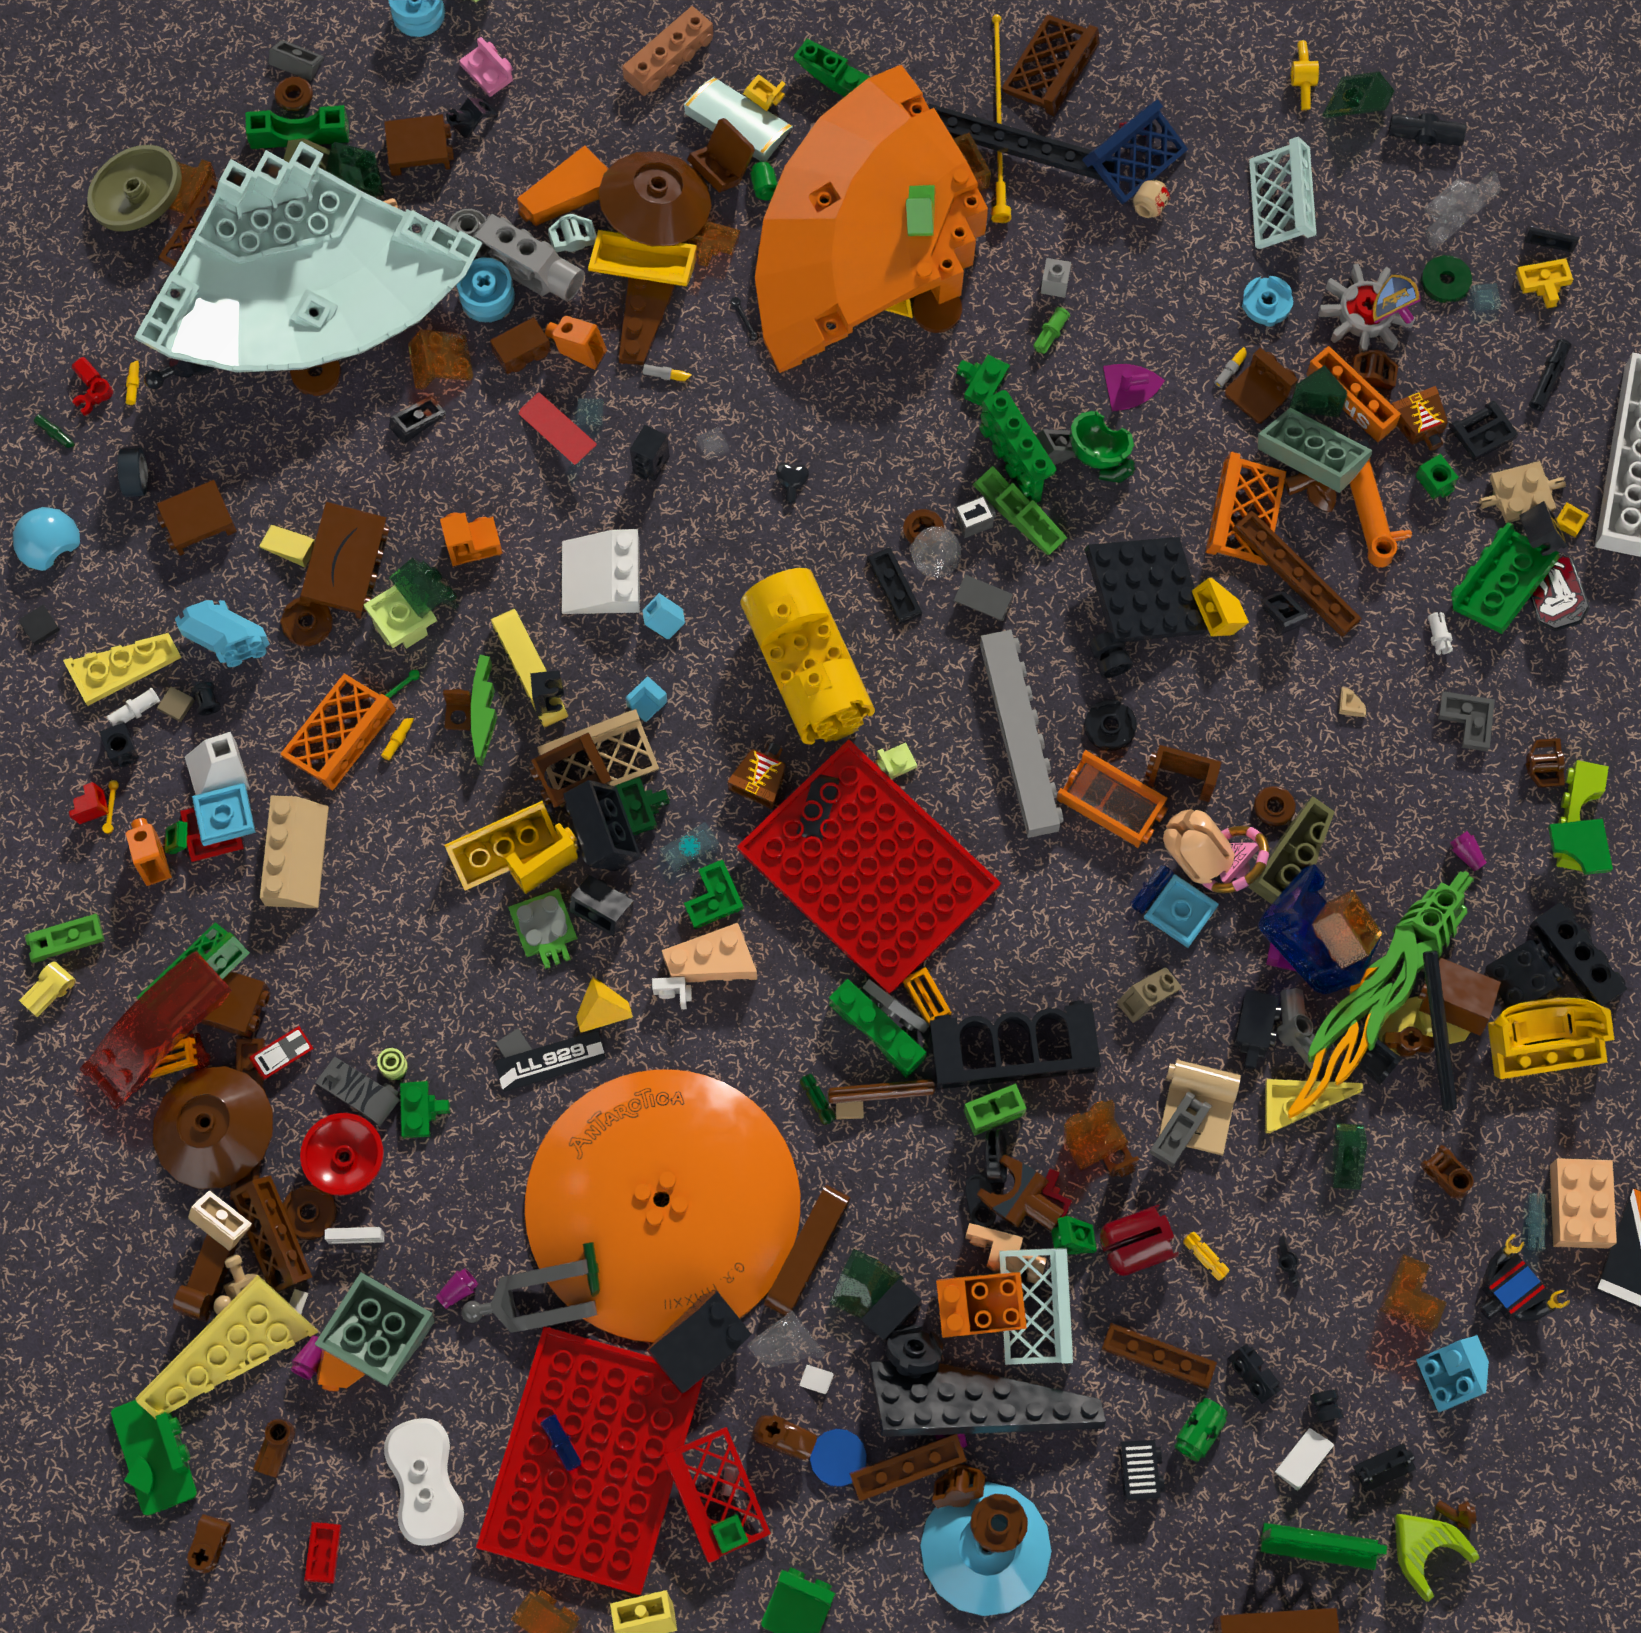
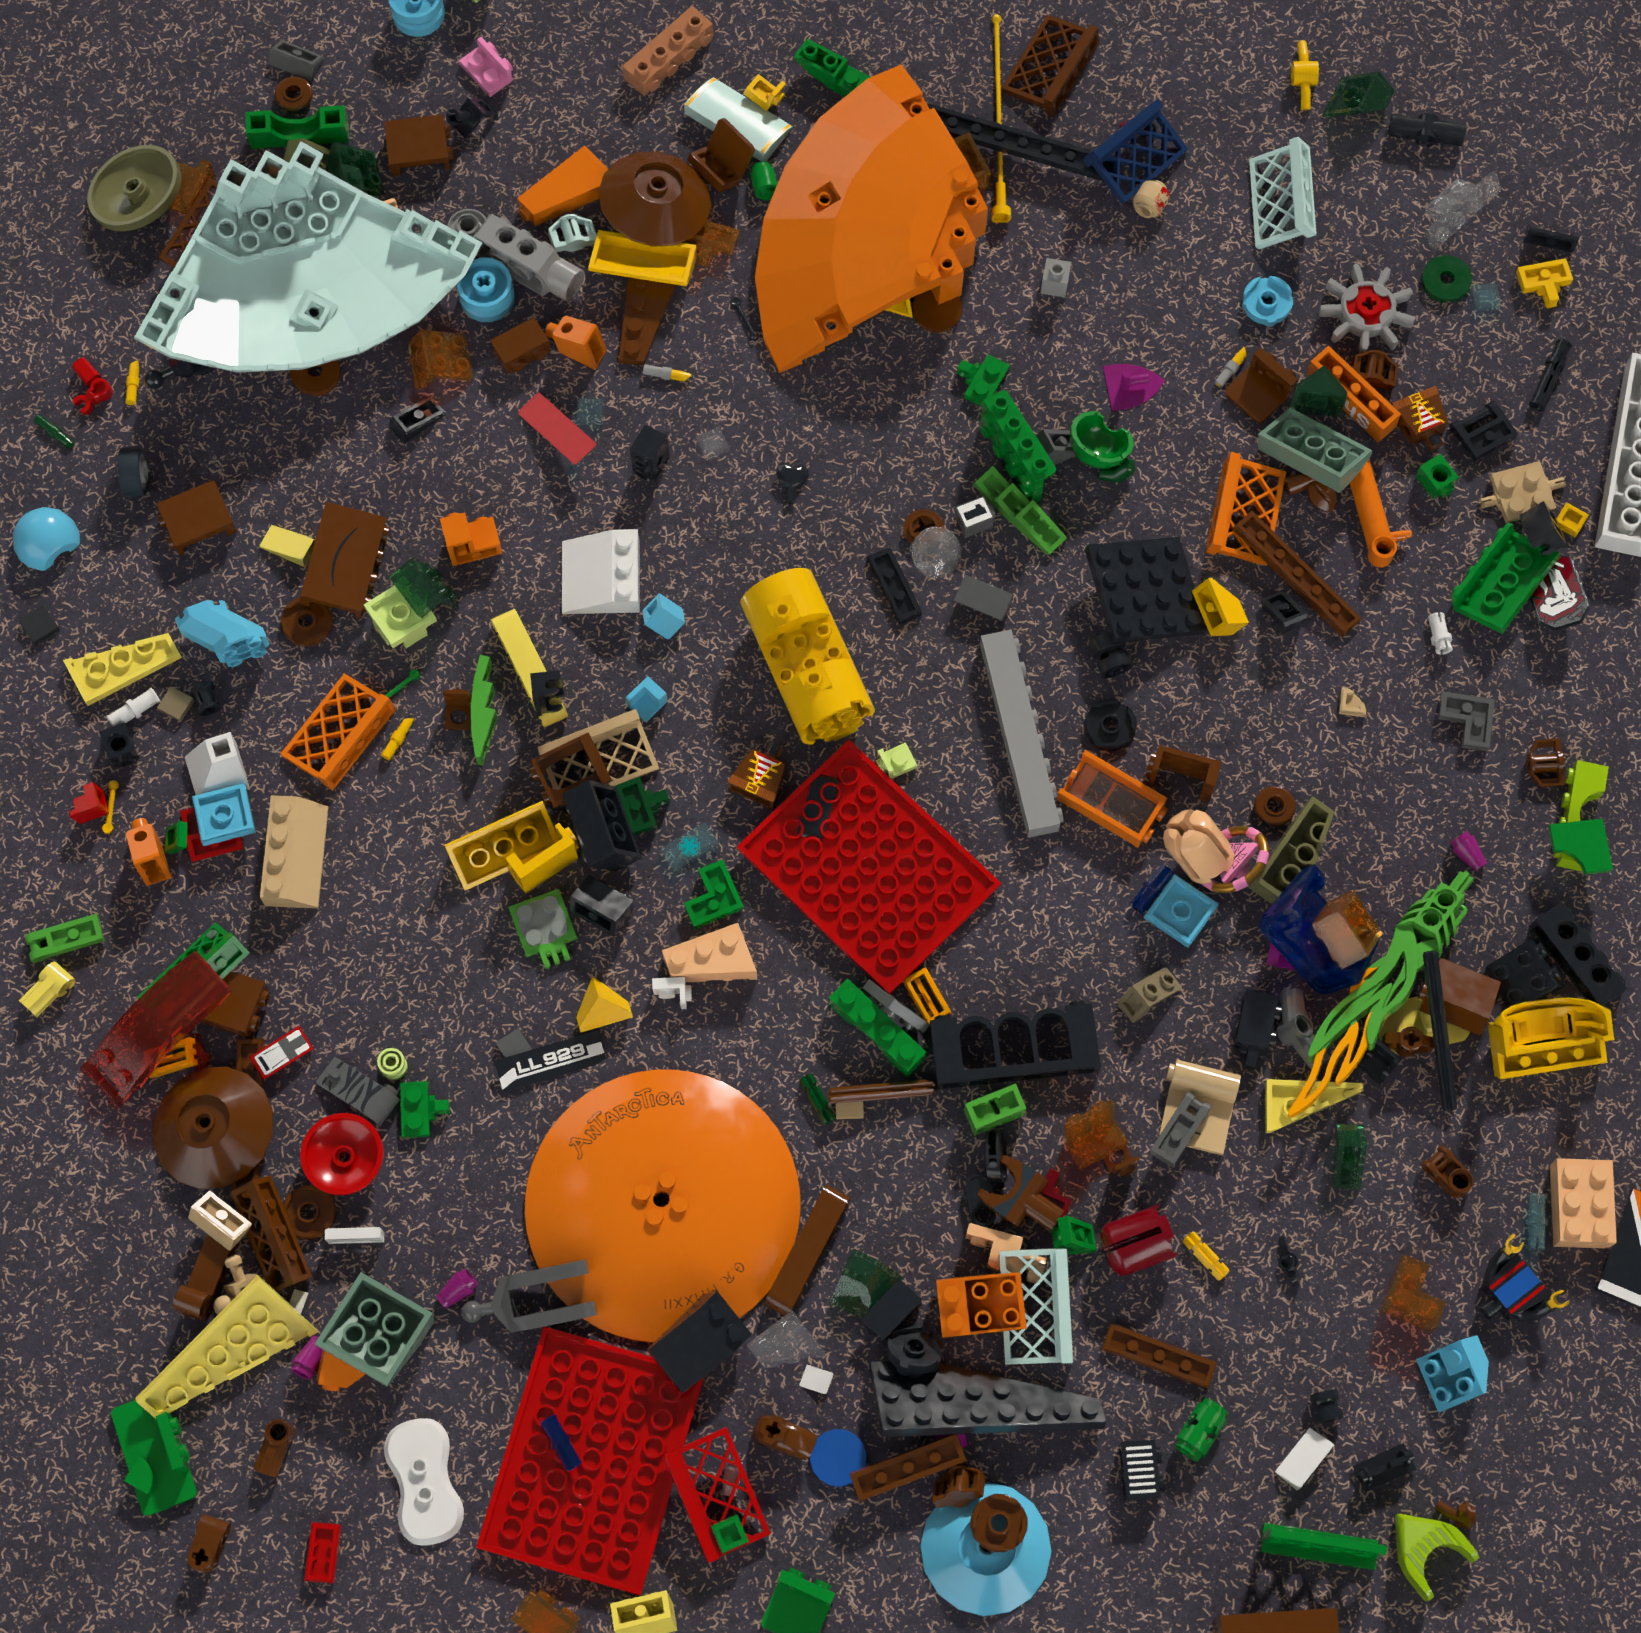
dark green piece [583,1242,600,1297] -> none
bright green slope [906,185,936,236] -> none
bright green axle [1033,307,1070,354] -> none
black hinge [1228,1344,1282,1404] -> none
shield [1373,275,1421,324] -> none

